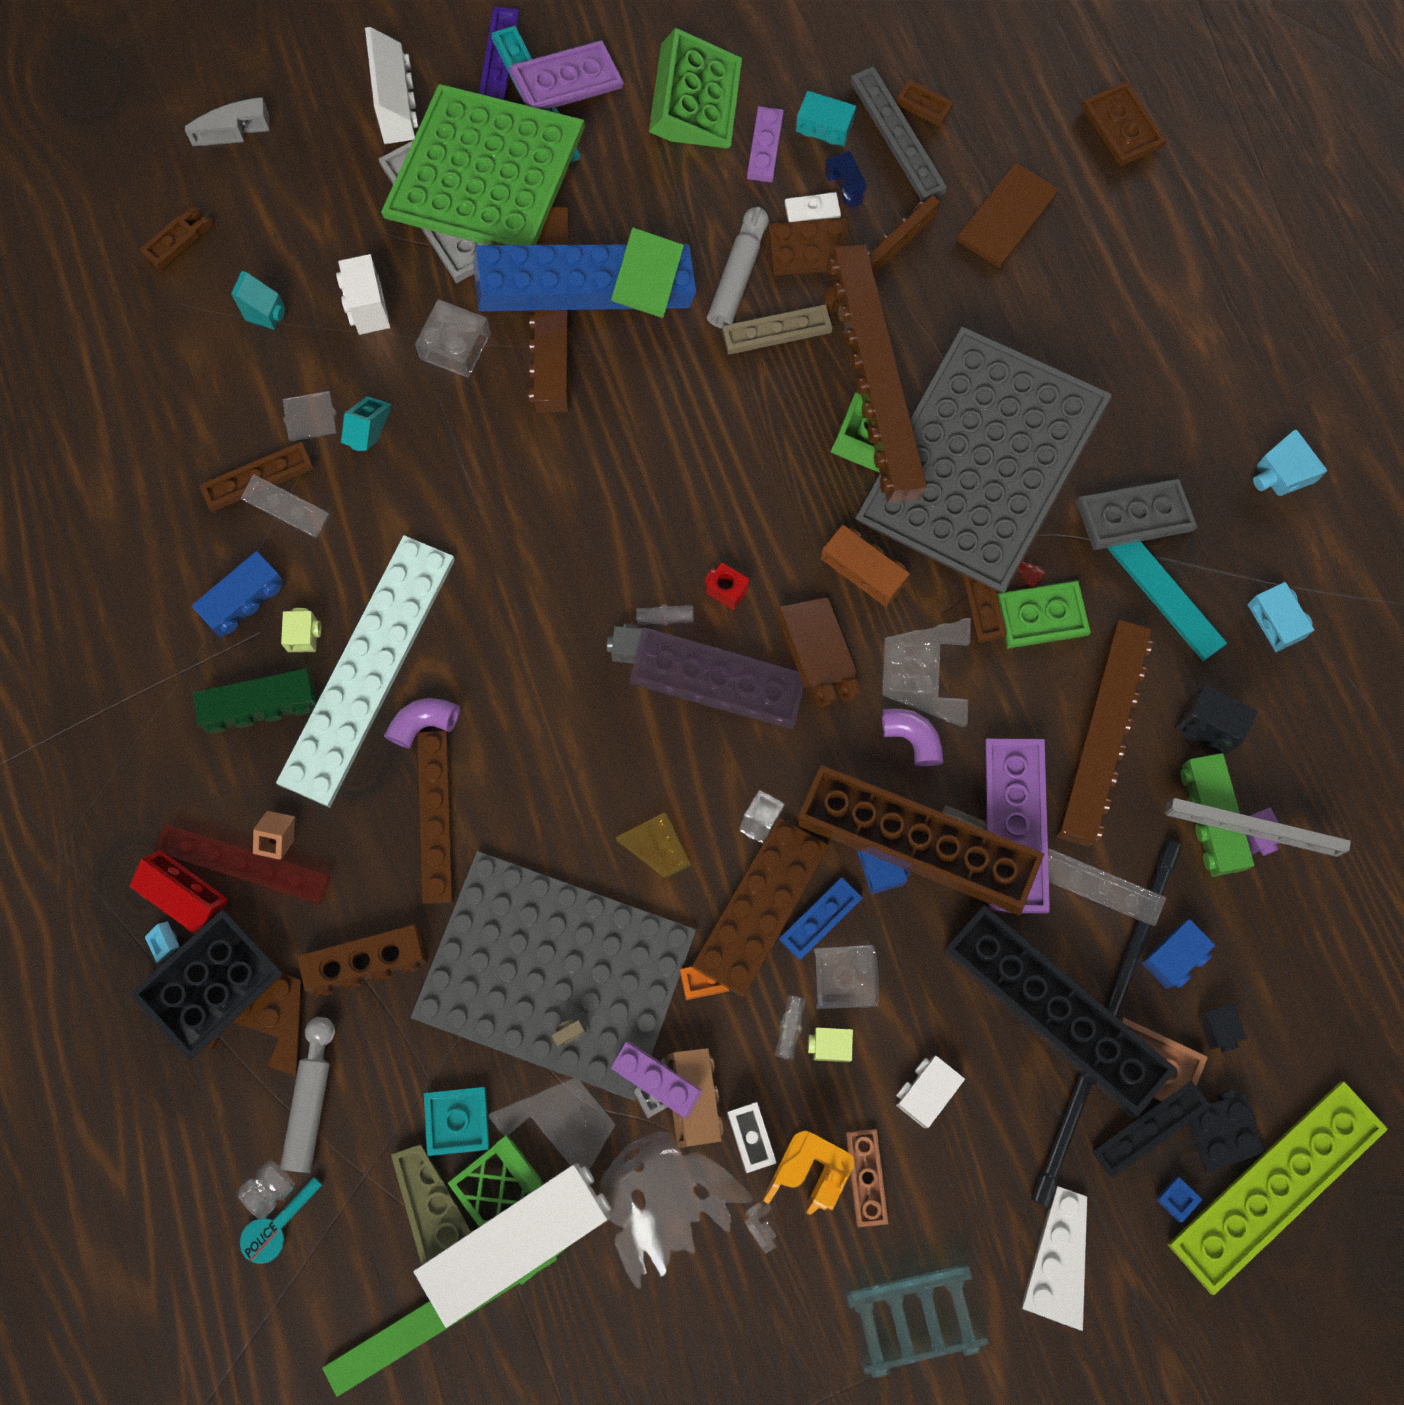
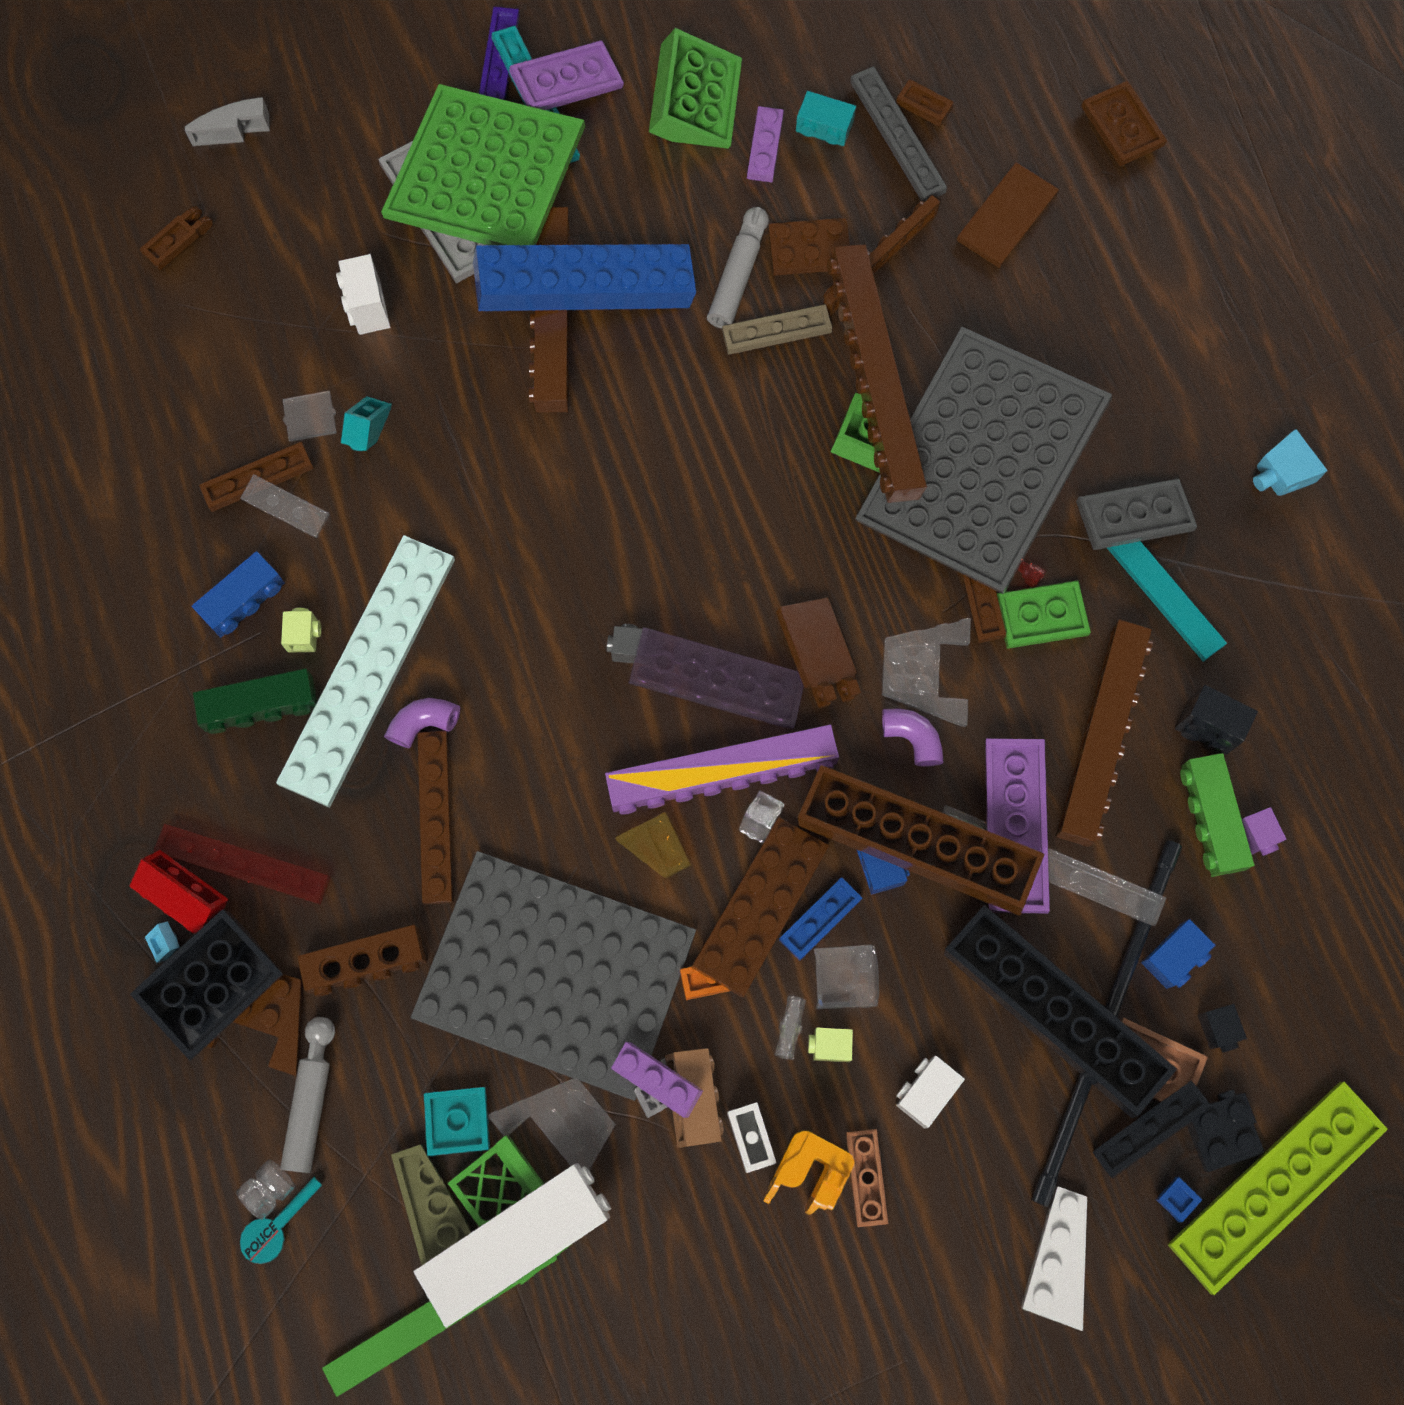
teal slope [231,271,285,330] -> none
nougat brick [253,811,295,860] -> none
white slope [365,27,419,144] -> none
clear brick [415,299,491,378] -> none
dark tan plate [551,1019,586,1048] -> none
clear piece [600,1131,753,1289] -> none
bright green tile [611,227,684,318] -> none
clear pin [636,604,693,626] -> none
red brick [705,562,750,610] -> none
clear bracket [743,1202,776,1254] -> none
white plate [785,192,841,222] -> none
dark orange brick [821,525,910,608] -> none
clear blue leg [825,151,866,207] -> none
clear light blue fence [844,1264,988,1378] -> none
light grey tile [1164,798,1351,857] -> none
medium azure brick [1247,582,1314,652] -> none
none -> medium lavender brick [605,725,839,814]

